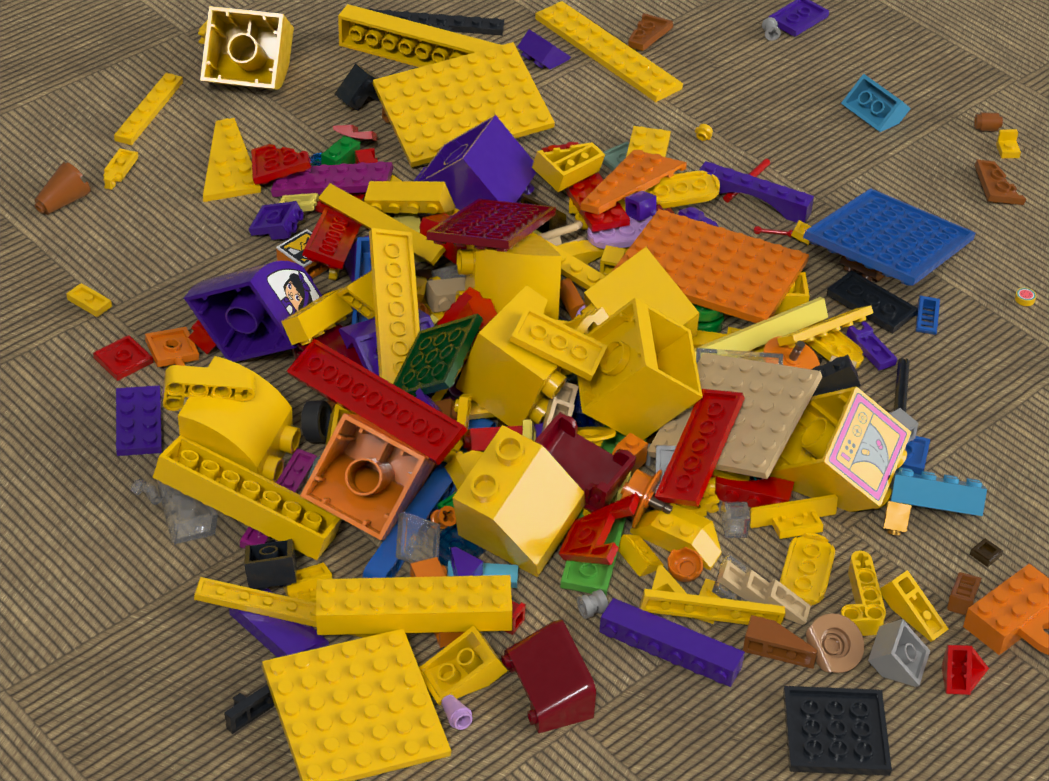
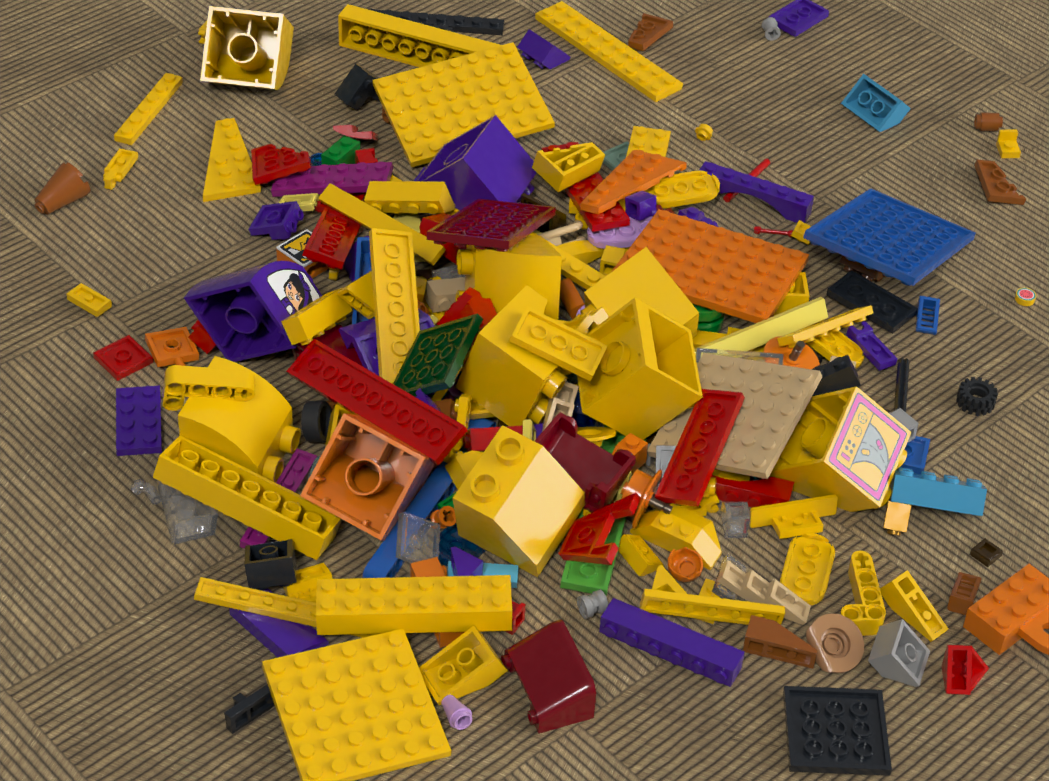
none -> black tyre [956,377,998,416]

